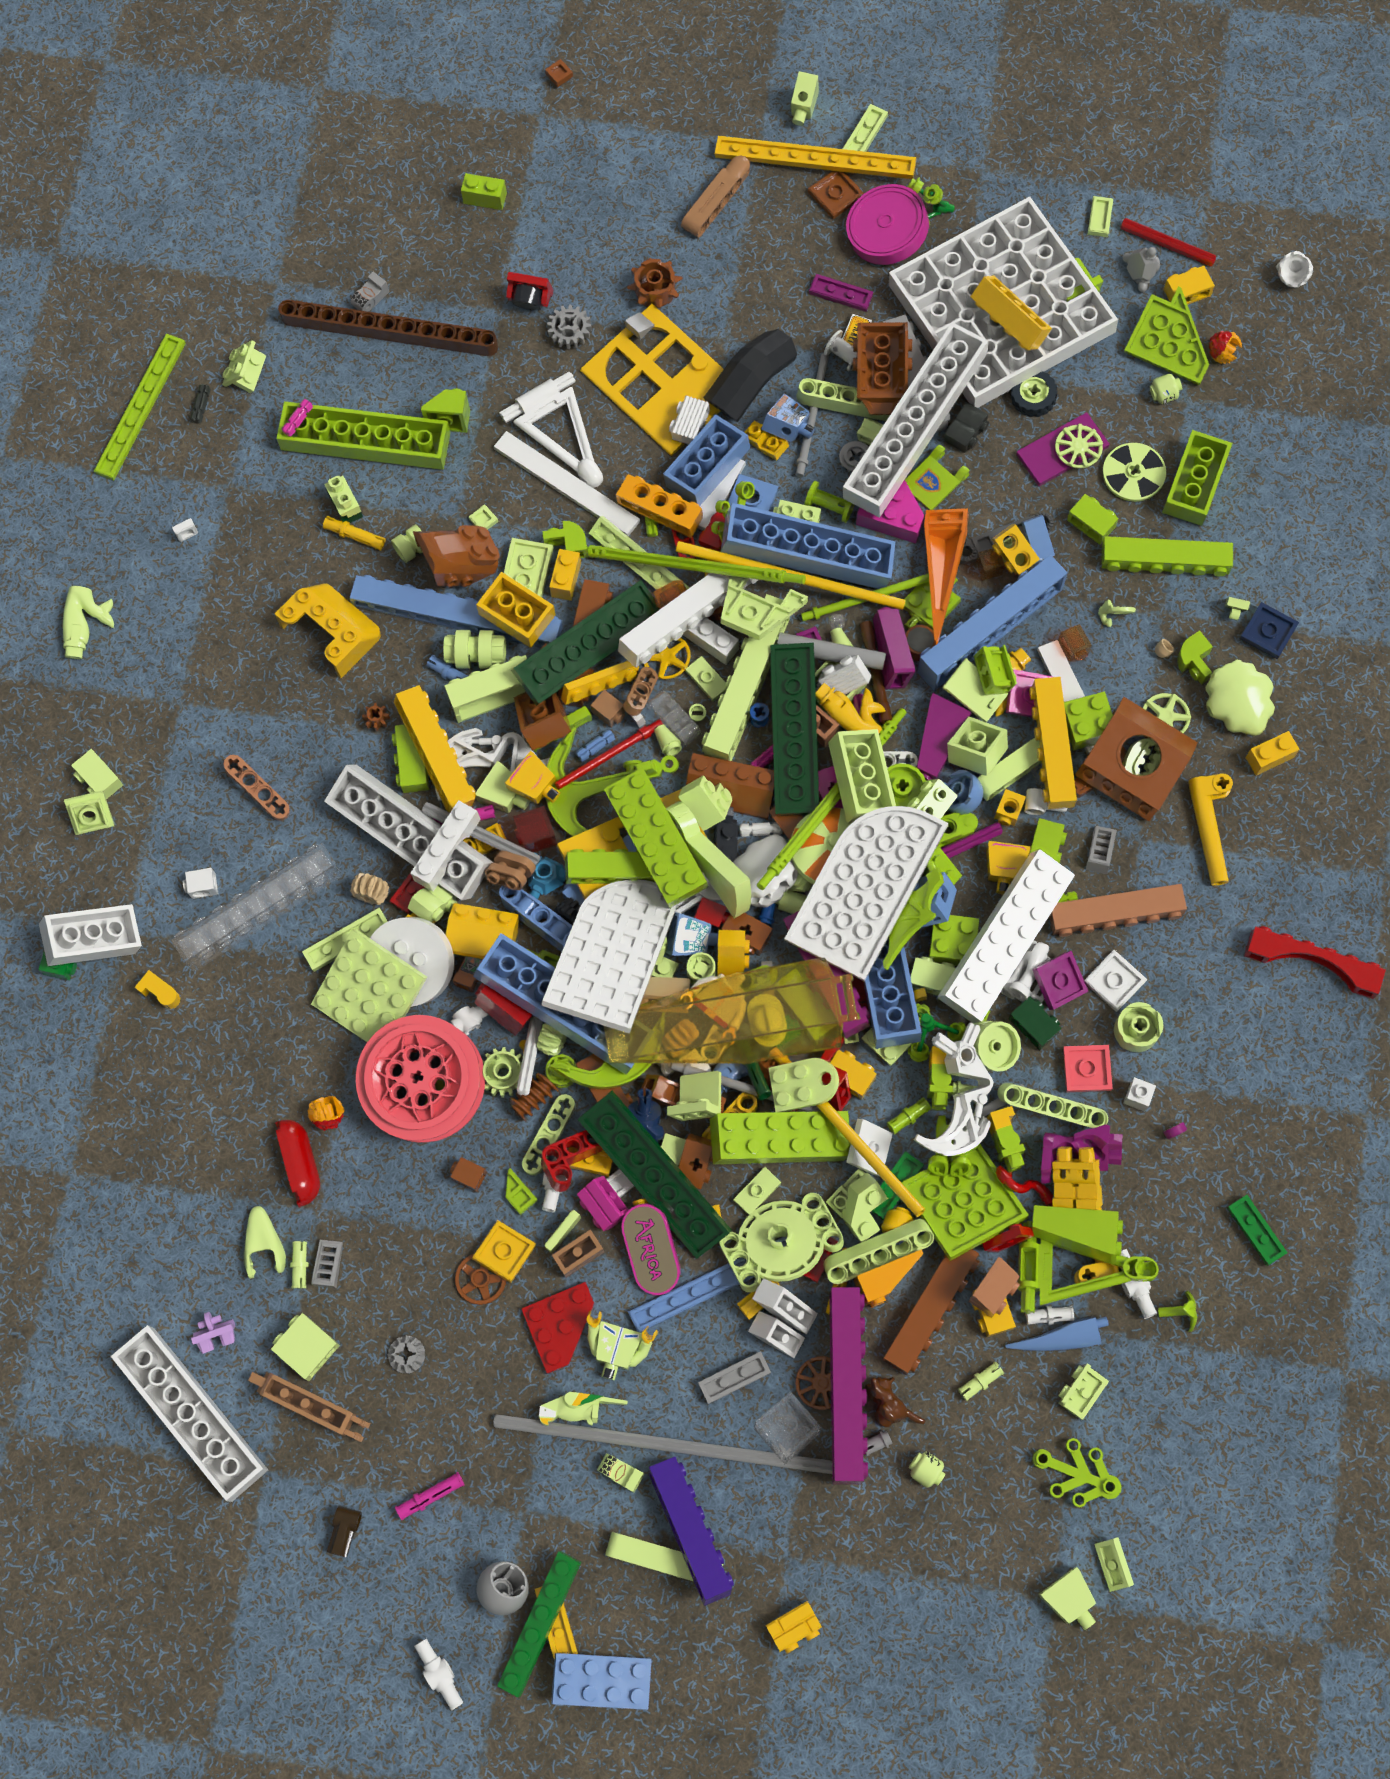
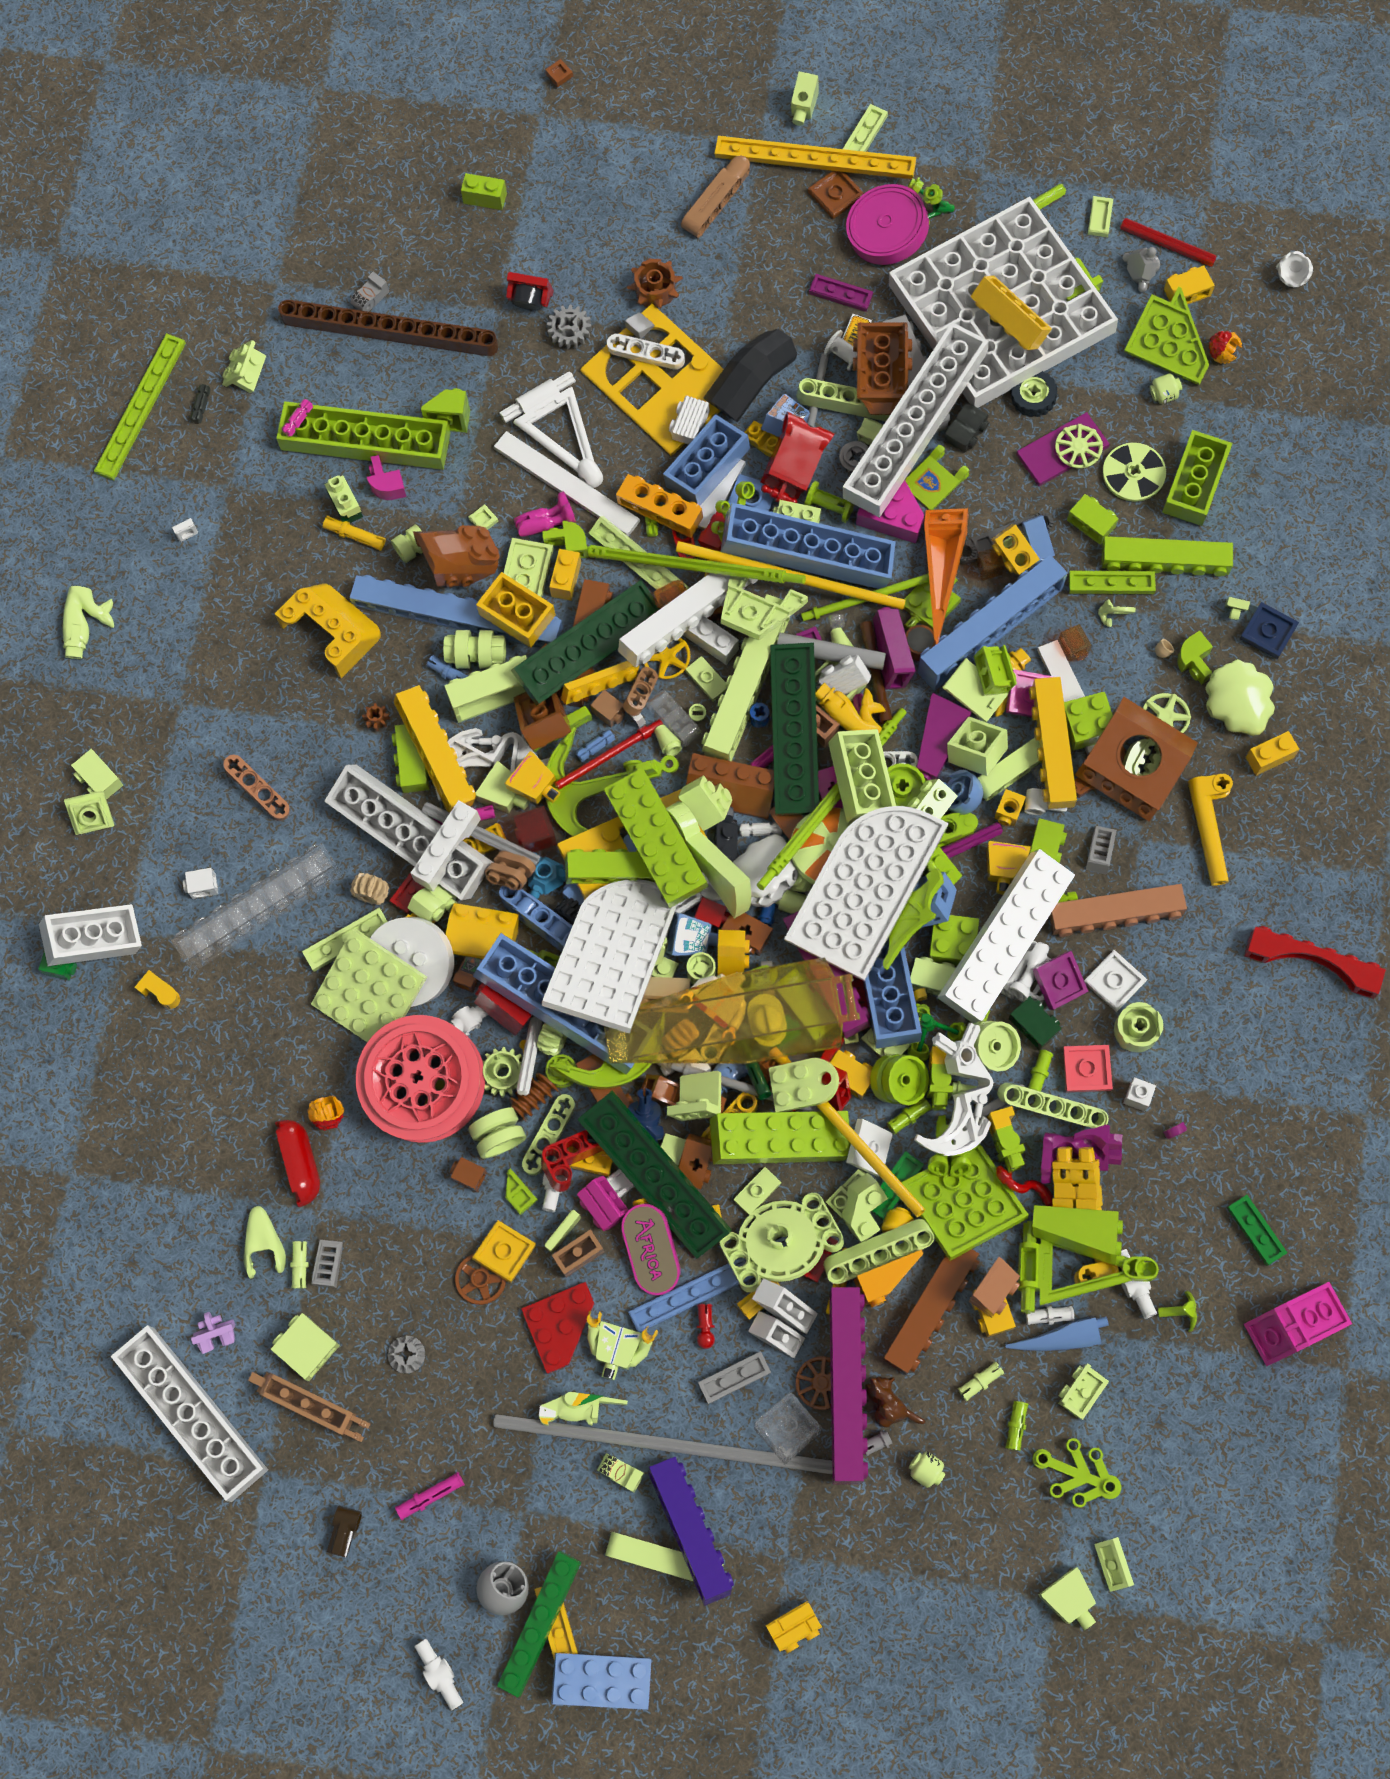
red plate [982,1224,1034,1253] -> none
none -> dark pink brick [367,455,406,500]
none -> yellowish green wheel [468,1107,527,1159]
none -> dark pink piece [514,491,576,537]
none -> white beam [607,334,685,369]
none -> red pin [696,1304,715,1349]
none -> red piece [760,411,835,503]
none -> lime wheel [870,1054,929,1106]
none -> lime pin [1005,1401,1028,1451]
none -> lime pin [1028,1050,1053,1096]
none -> lime axle [1033,184,1066,210]
none -> lime plate [1069,571,1156,594]
none -> dark pink bracket [1244,1282,1352,1367]

